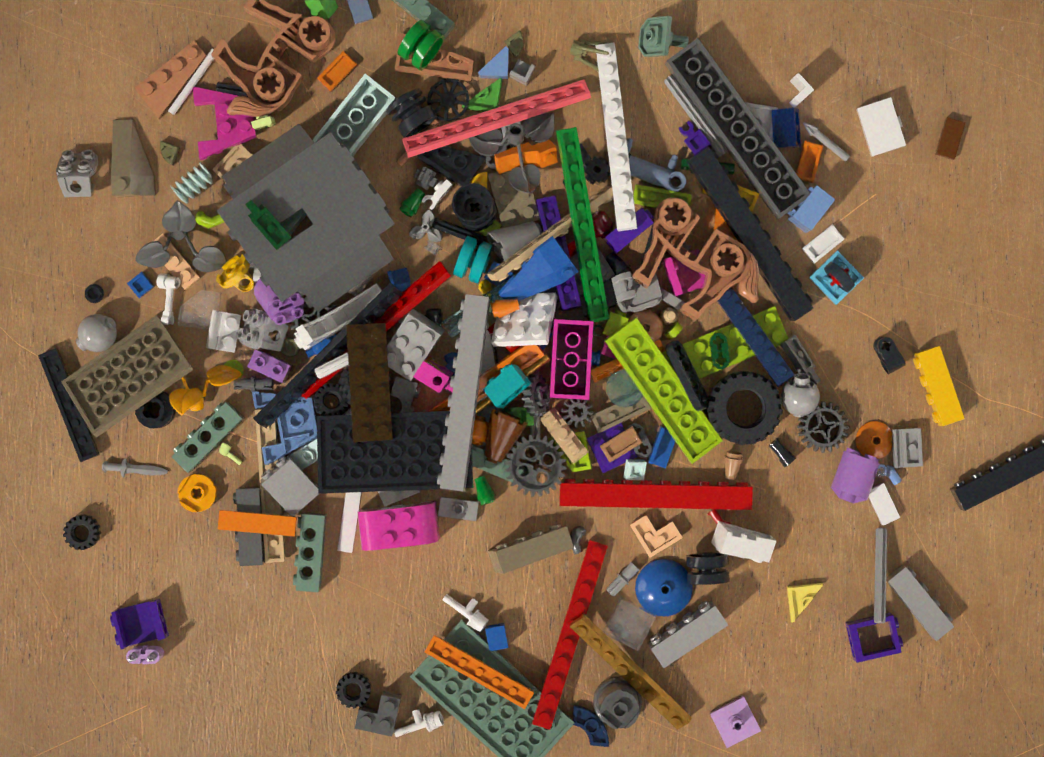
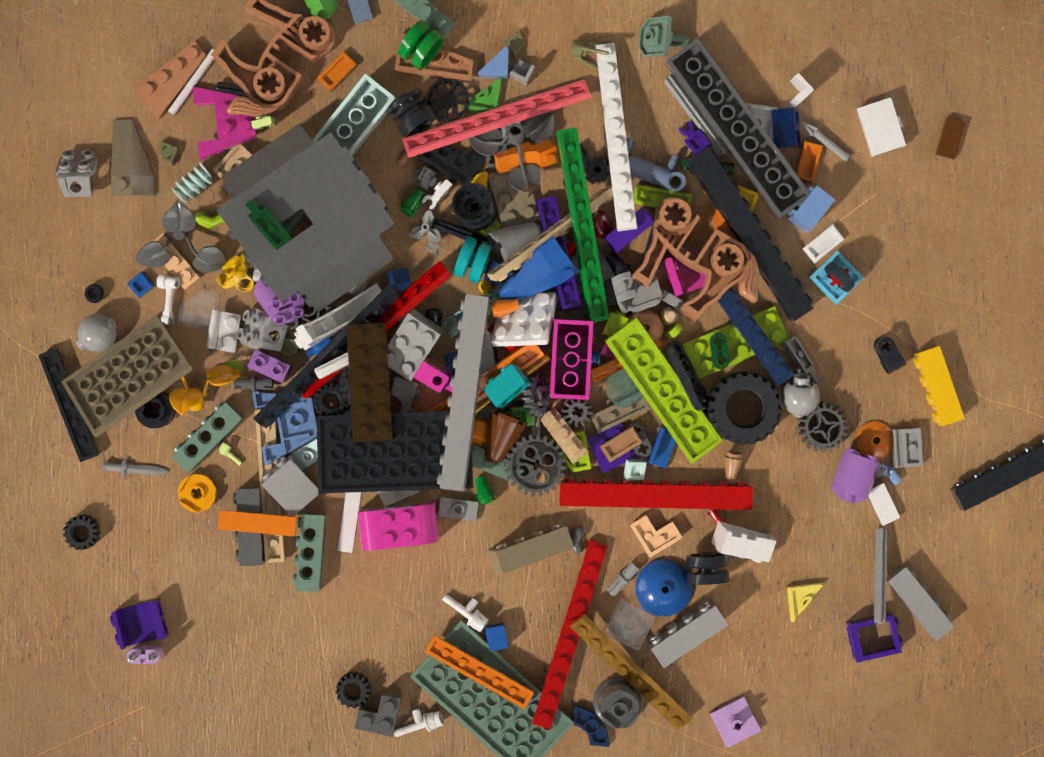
black pin [768,438,796,468] -> none

